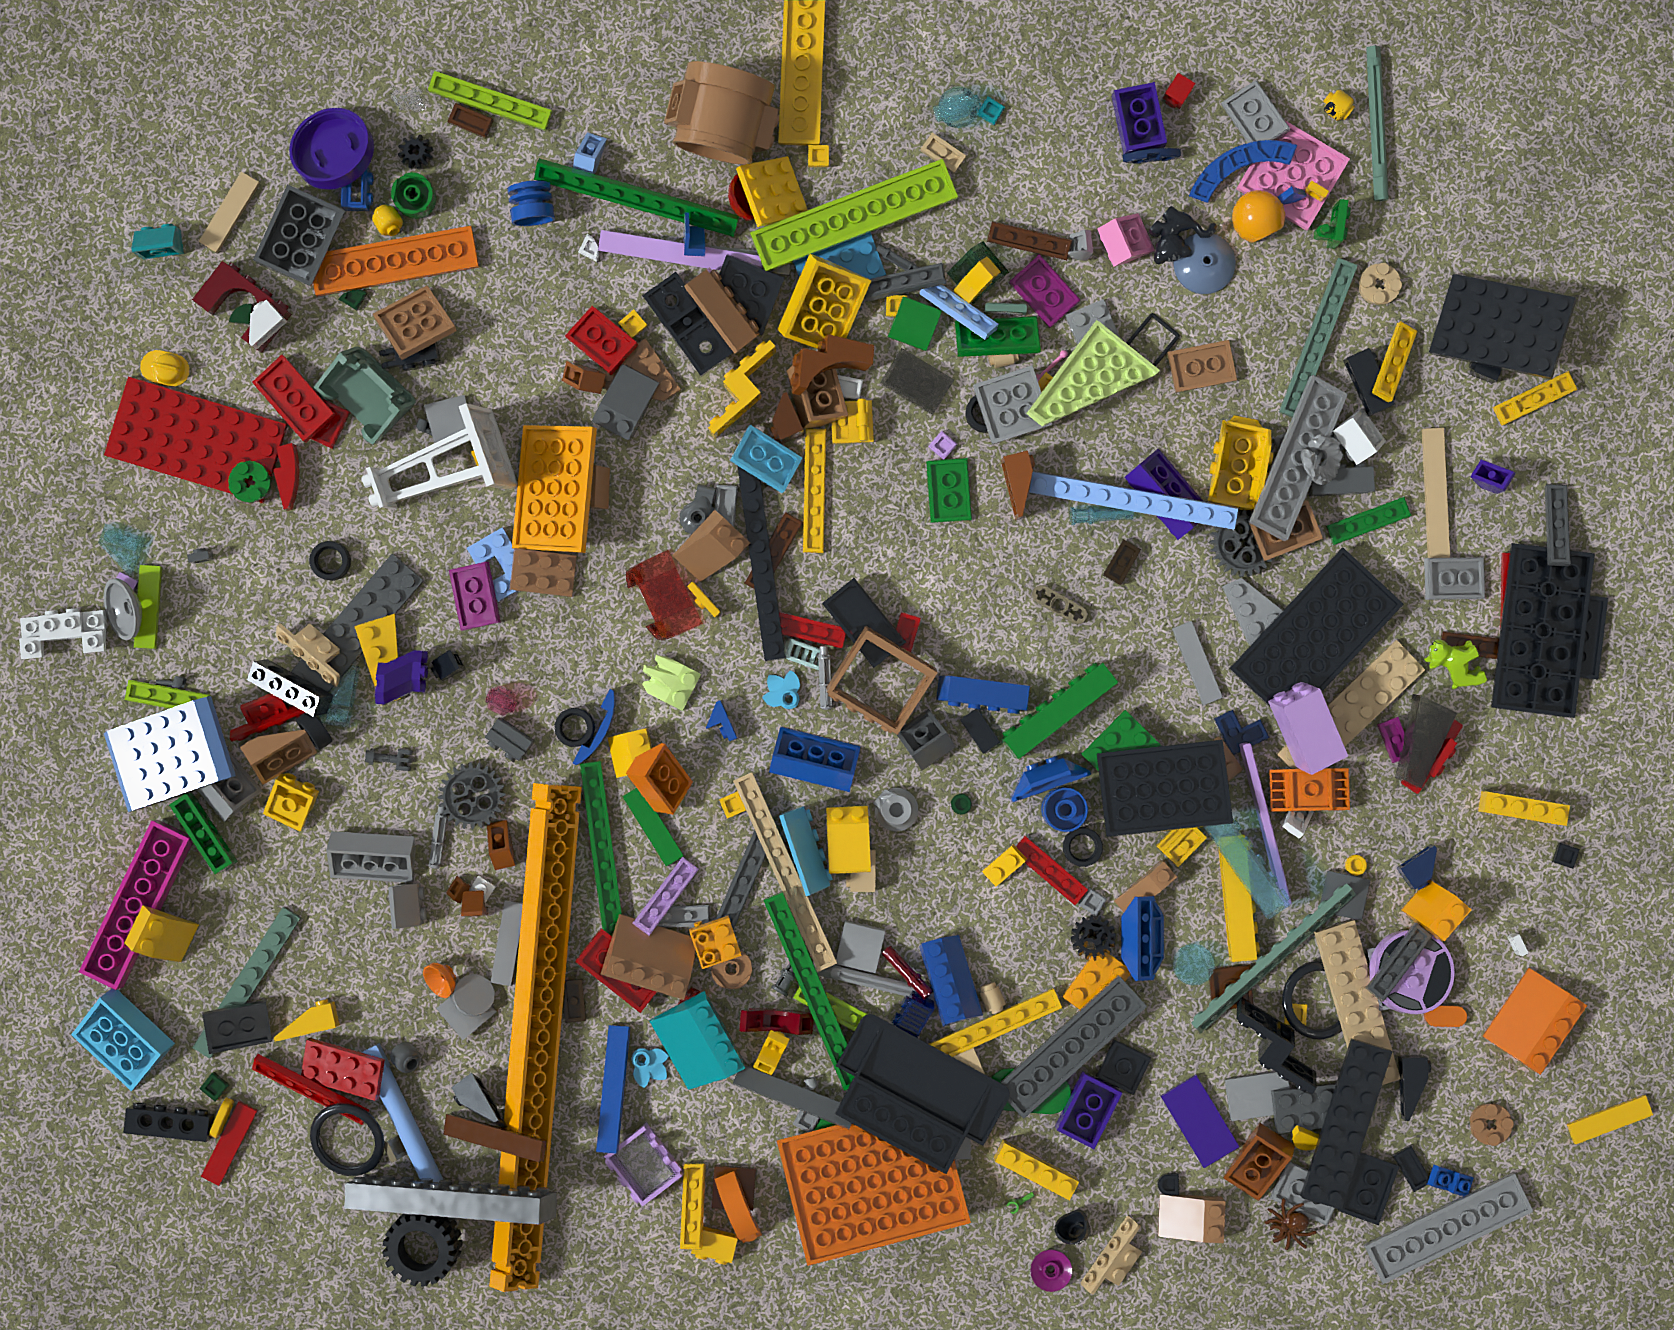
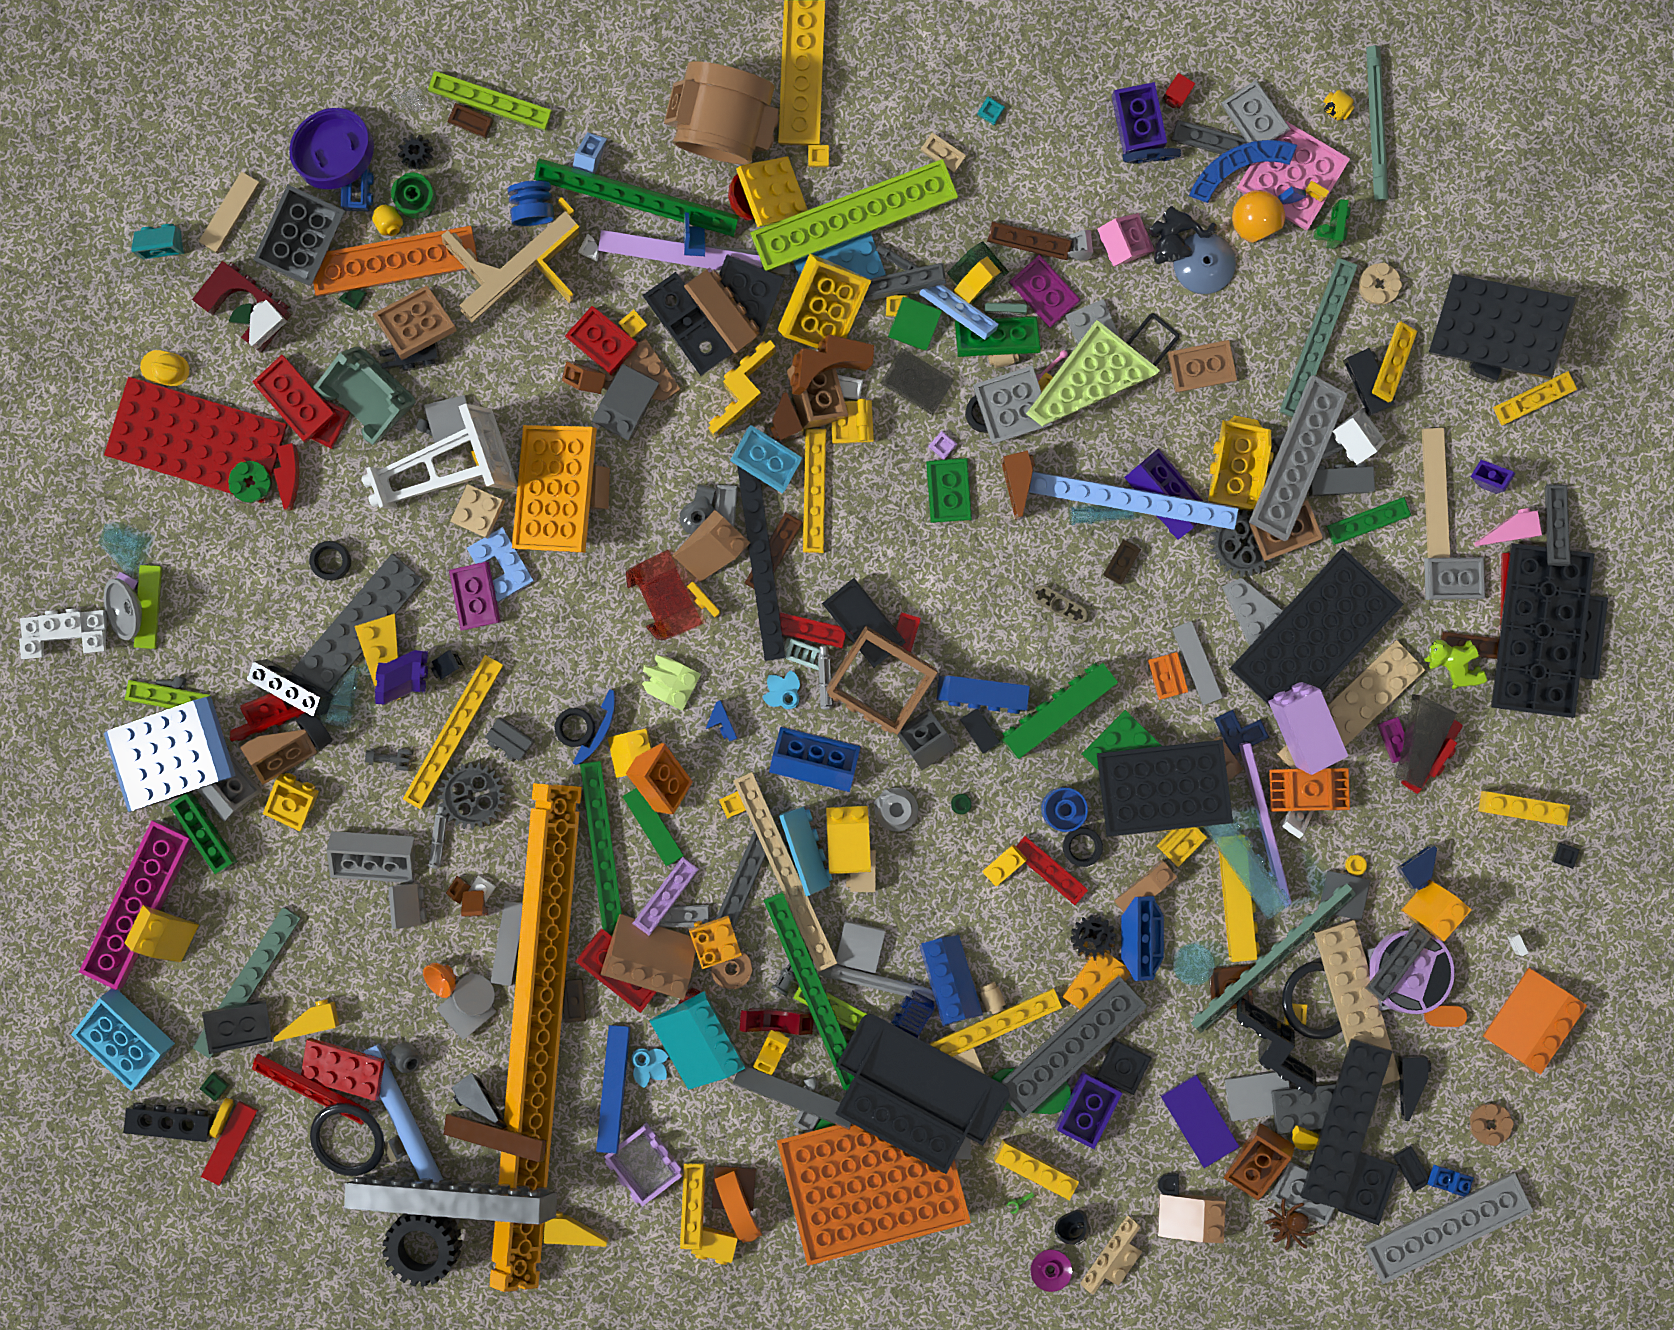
dark grey plate [187,548,214,564] -> none
tan bracket [276,623,340,687] -> none
clear pink head [485,685,517,716] -> none
dark orange slope [487,819,515,870] -> none
medium nougat plate [509,548,577,597] -> none
dark red pin [882,946,933,1000] -> none
clear light blue brick [933,86,981,128] -> none
blue wedge [1010,756,1091,802] -> none
light grey tile [1078,888,1107,916] -> none
light grey piece [1300,434,1343,485] -> none
yellow tile [1566,1095,1653,1144] -> none
none -> yellow plate [403,655,504,809]
none -> tan piece [441,197,579,324]
none -> tan plate [450,484,505,539]
none -> yellow slope [544,1211,608,1247]
none -> orange plate [1147,652,1188,700]
none -> dark grey tile [1171,120,1247,154]
none -> bright pink slope [1475,508,1542,547]

